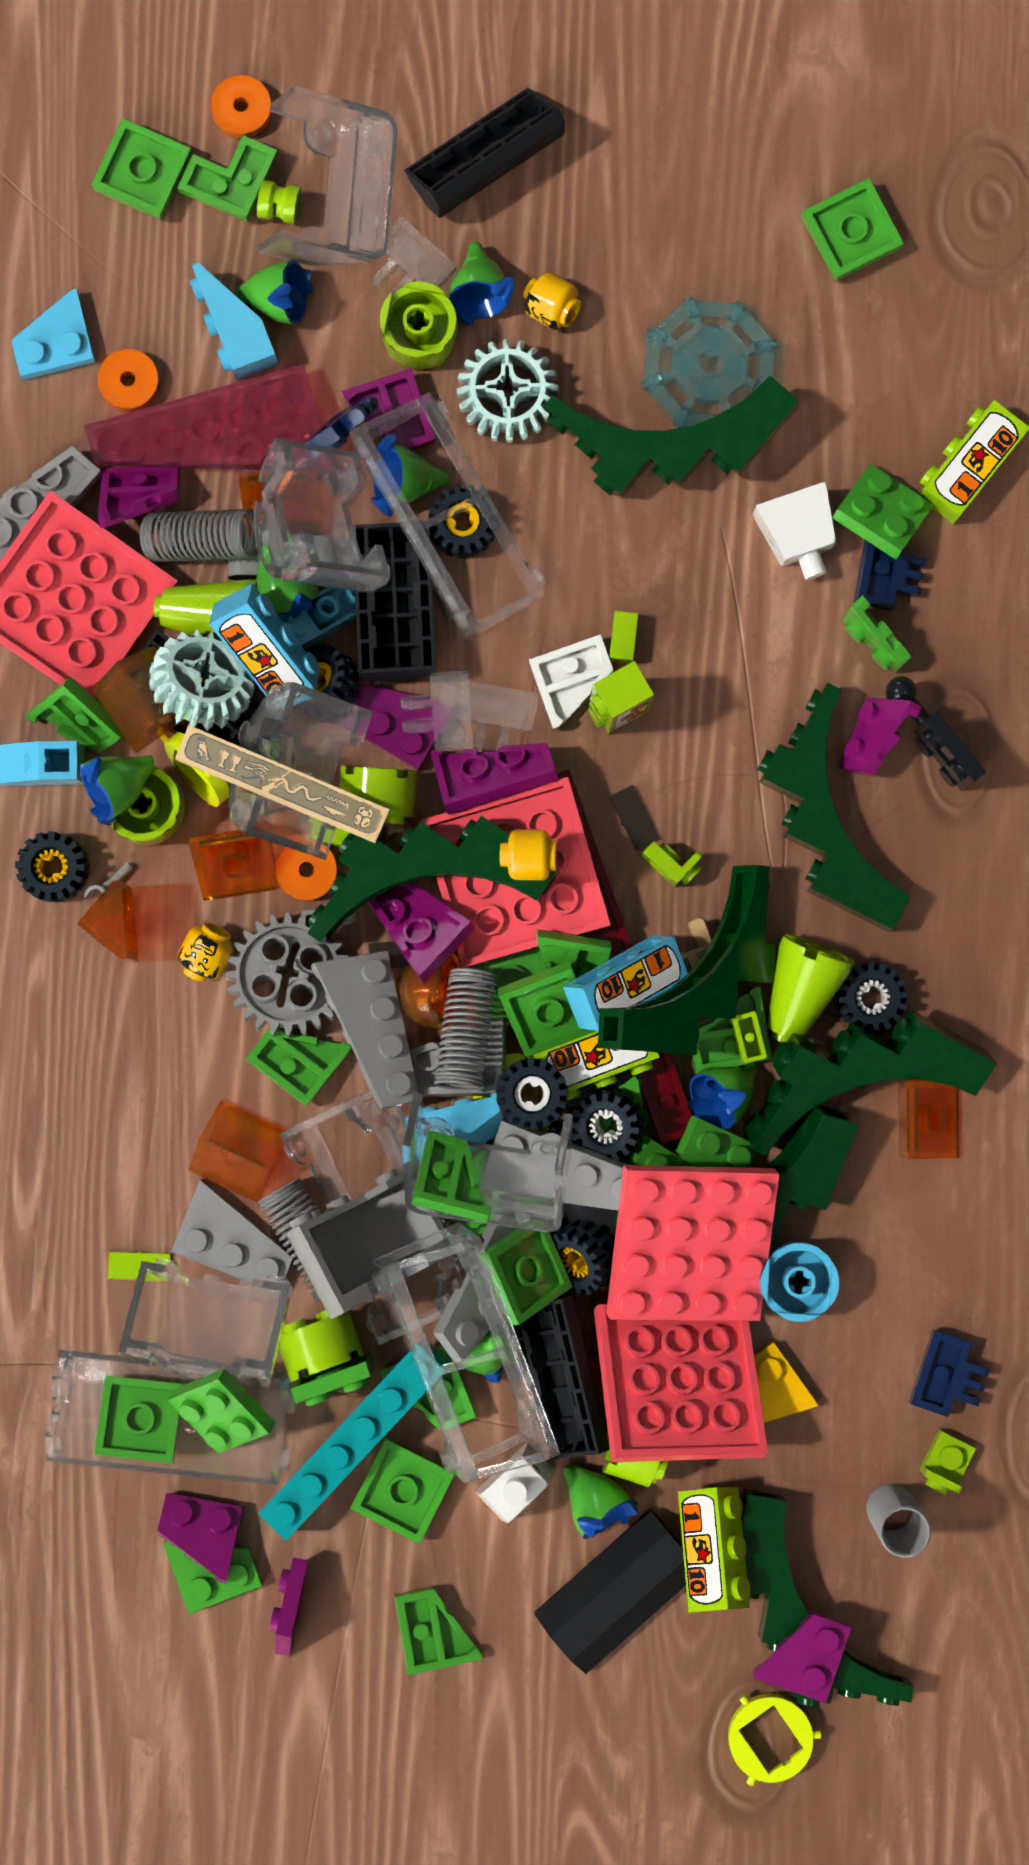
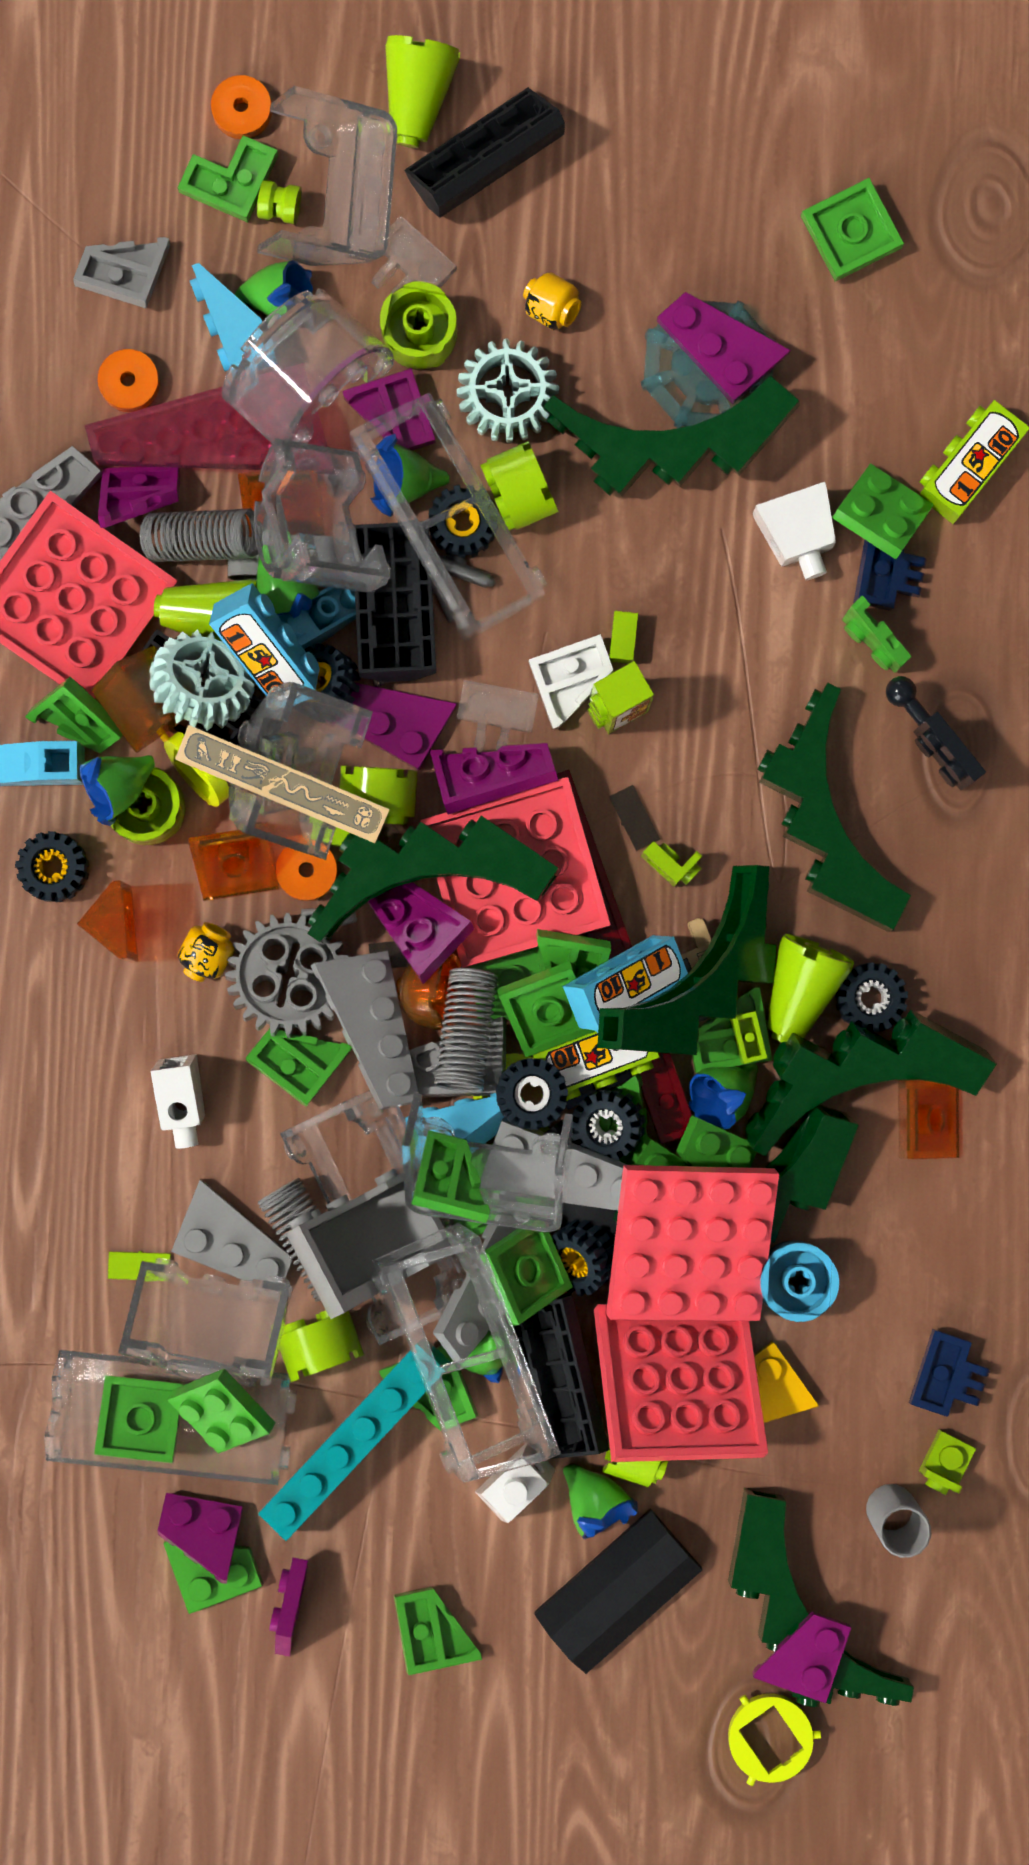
medium azure wing [11,289,96,380] -> none
light grey hand [84,862,133,908] -> none
bright green plate [91,118,193,221] -> none
clear orange slope [188,1100,291,1203] -> none
bright green plate [291,1353,375,1406] -> none
dark blue hinge [303,396,378,457] -> none
bright green plate [350,1437,455,1545] -> none
clear hinge [400,670,473,751] -> none
blue hat [449,242,515,325] -> none
yellow head [500,829,557,881] -> none
brick [678,1487,750,1613] -> none
magenta wing [840,697,922,776] -> none
none -> light grey wing [73,237,170,309]
none -> white torso [151,1054,205,1149]
none -> clear cylinder [222,288,395,457]
none -> lime cone [385,35,460,148]
none -> flat silver piece [430,553,496,588]
none -> lime brick [480,441,559,531]
none -> magenta wing [657,292,791,404]

